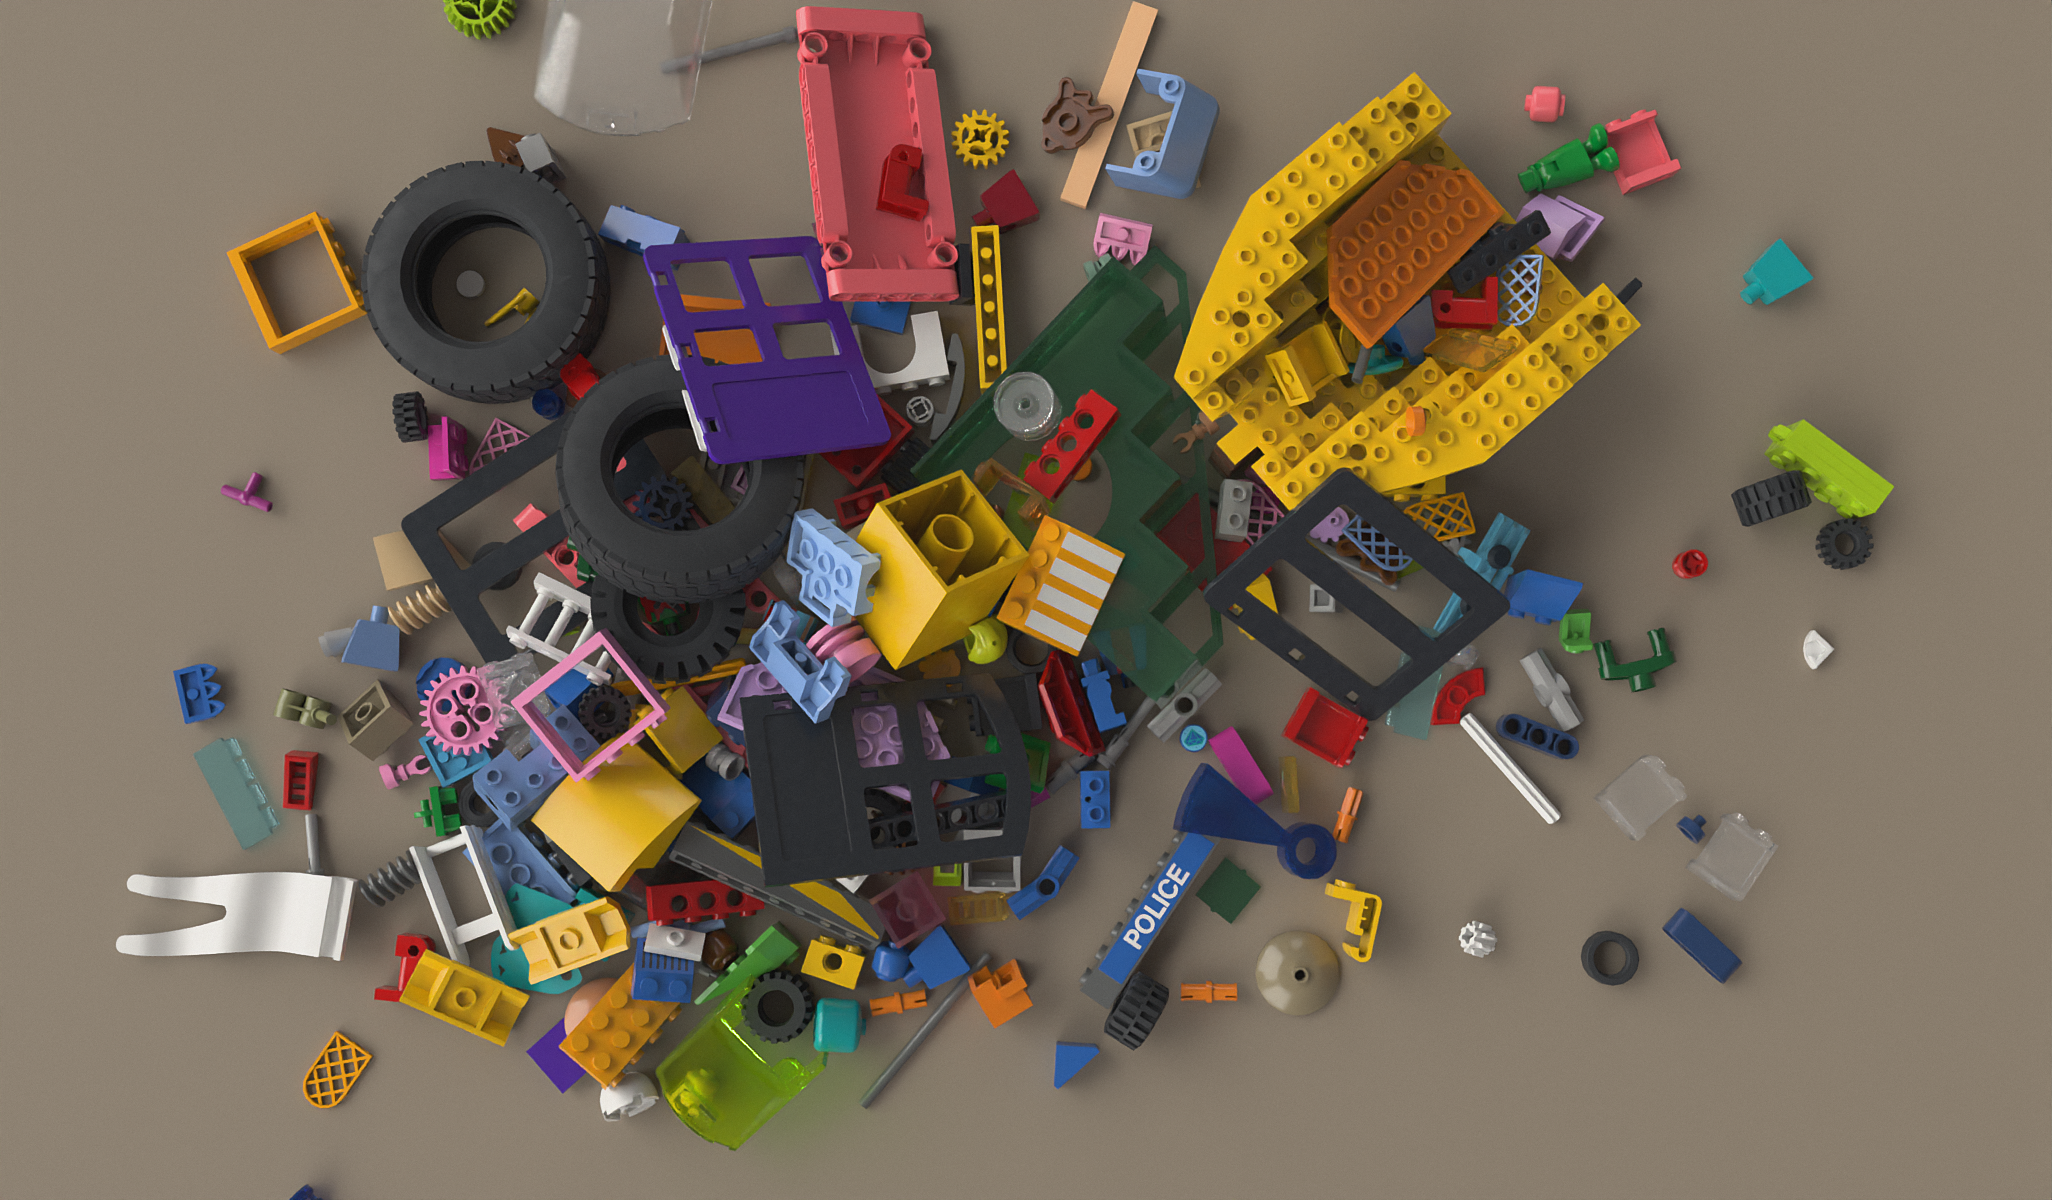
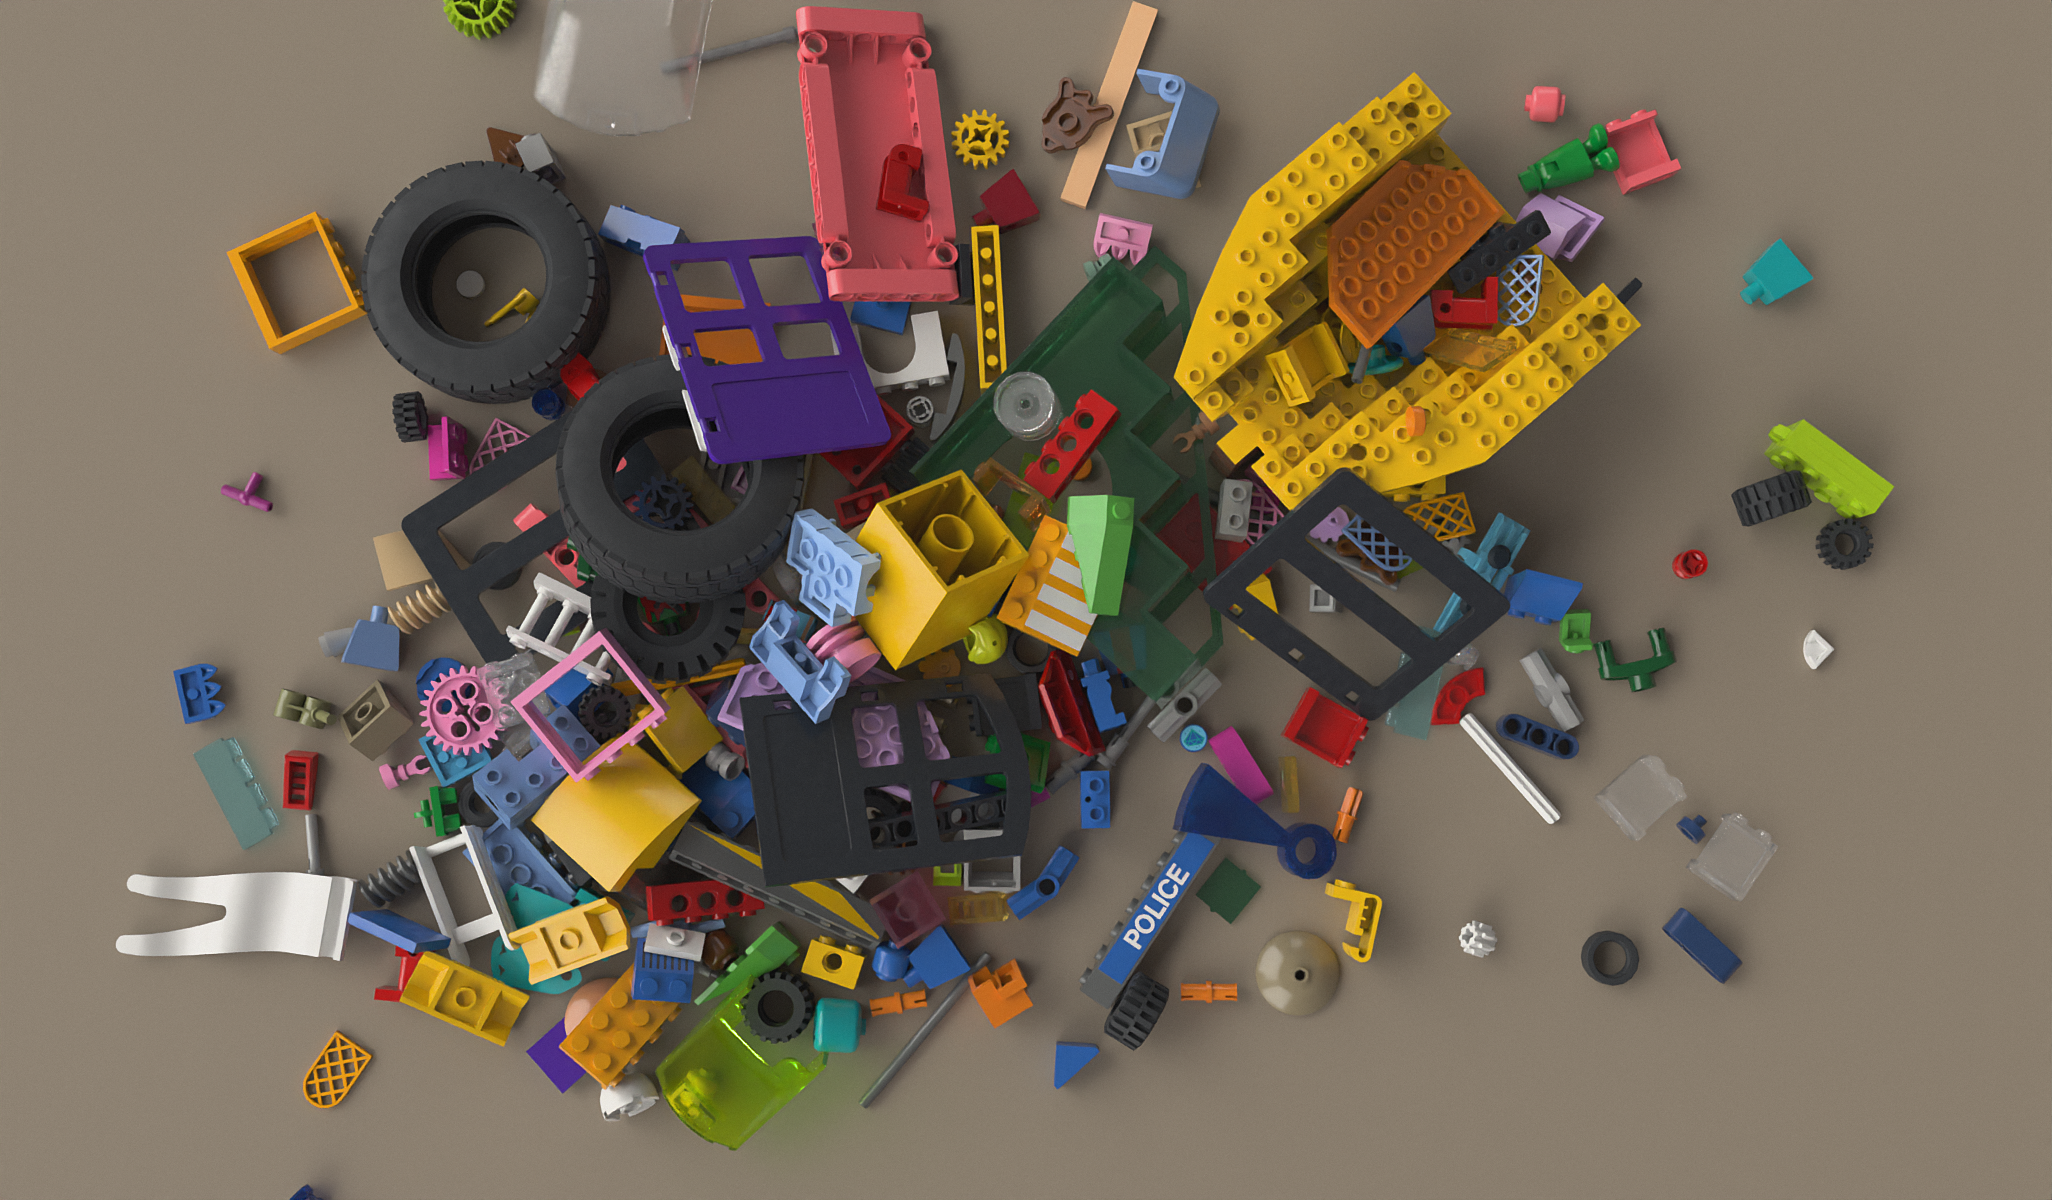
none -> blue tile [347,909,452,953]
none -> bright green wedge [1067,495,1134,616]

